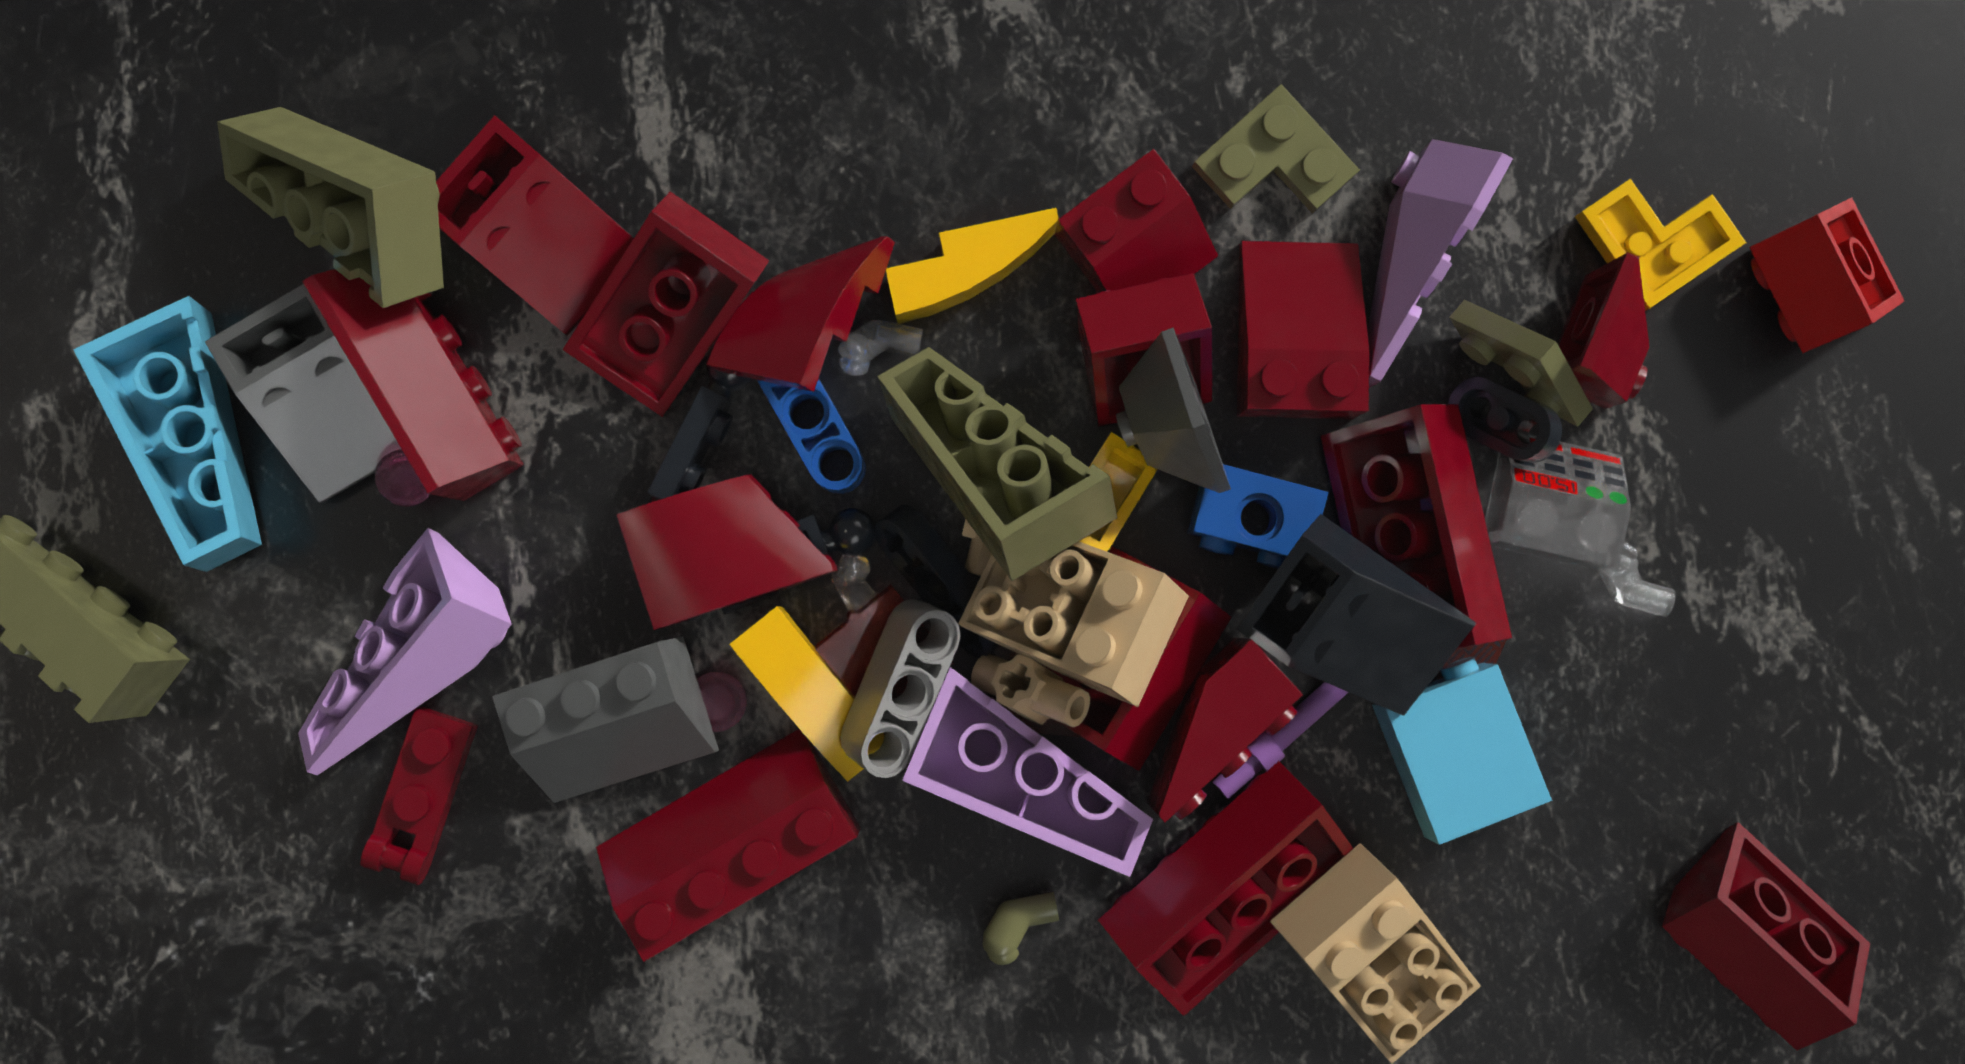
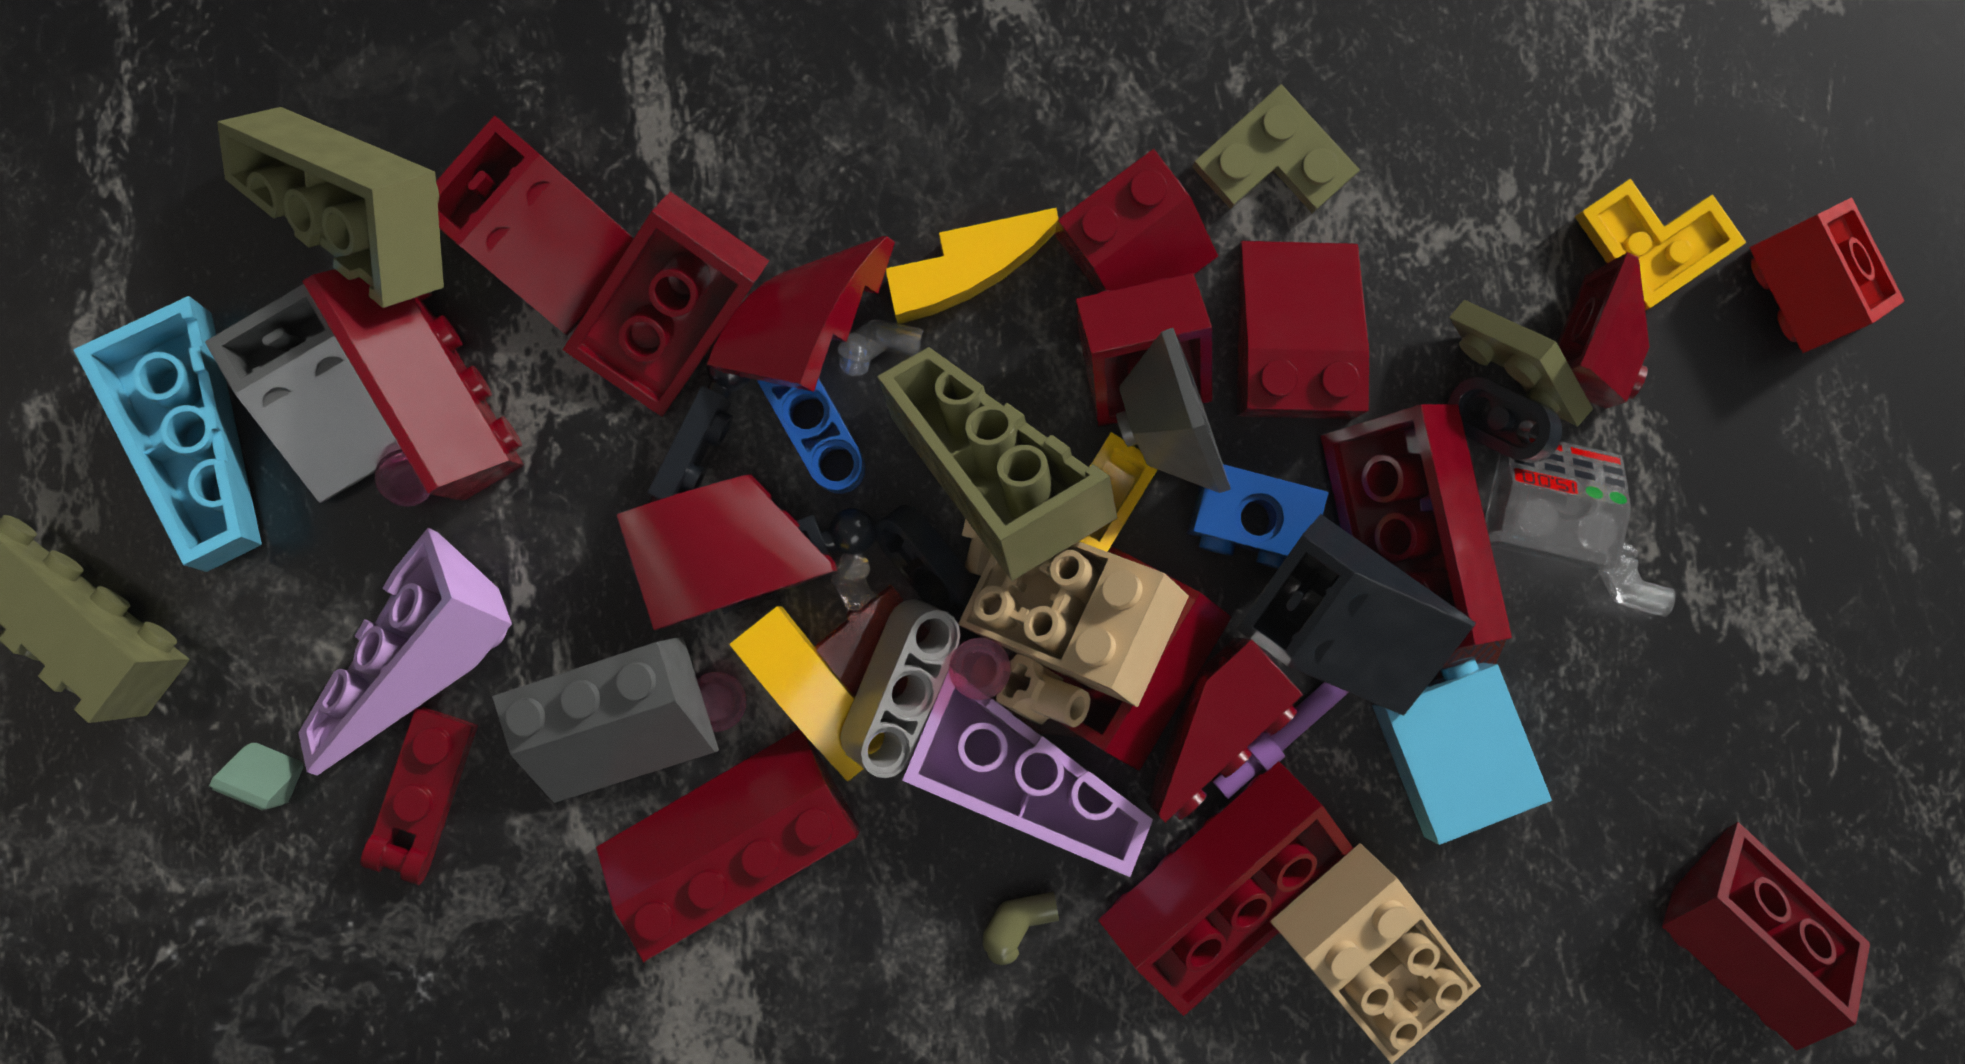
lavender wedge [1367,139,1513,388] -> none
none -> sand green slope [209,743,303,811]
none -> clear pink plate [949,638,1011,700]

